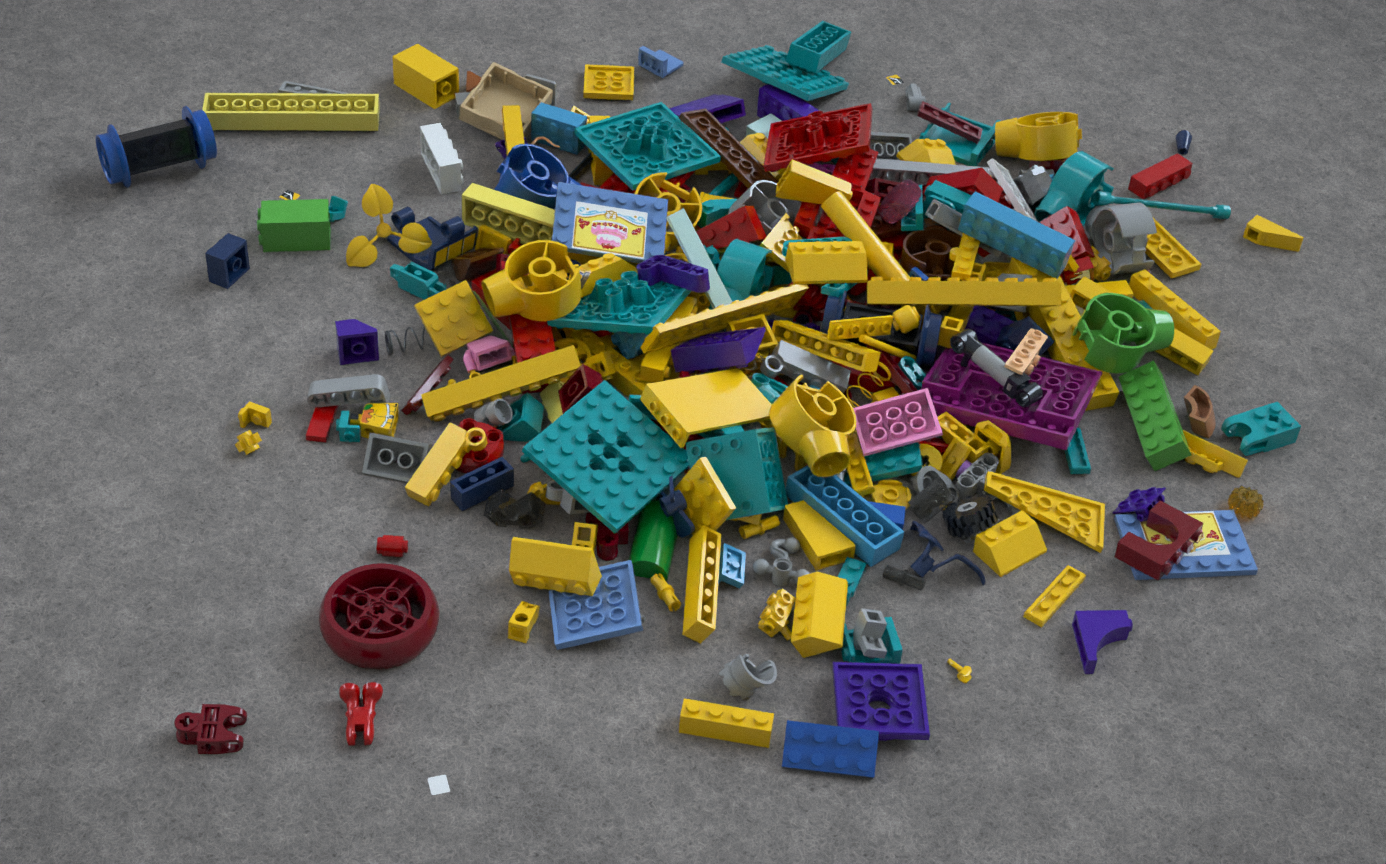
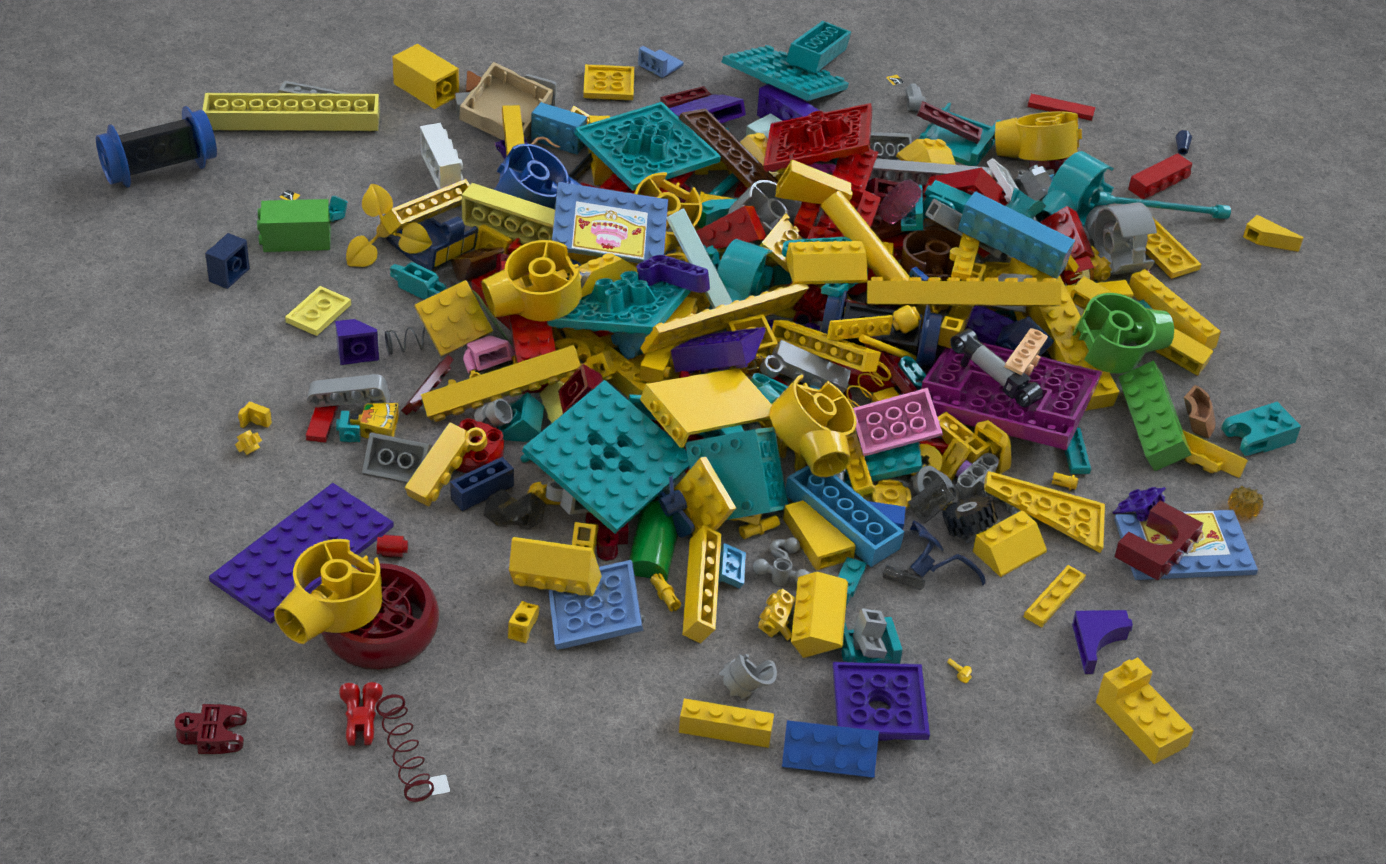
none -> dark purple plate [209,483,394,624]
none -> yellow animal [274,539,382,644]
none -> light yellow plate [285,286,351,336]
none -> dark red piece [376,694,434,802]
none -> yellow brick [380,179,470,235]
none -> dark red tile [660,86,712,108]
none -> teal hat [1006,188,1046,220]
none -> red tile [1027,93,1096,121]
none -> yellow pin [1052,472,1079,491]
none -> yellow hinge [1096,657,1194,764]

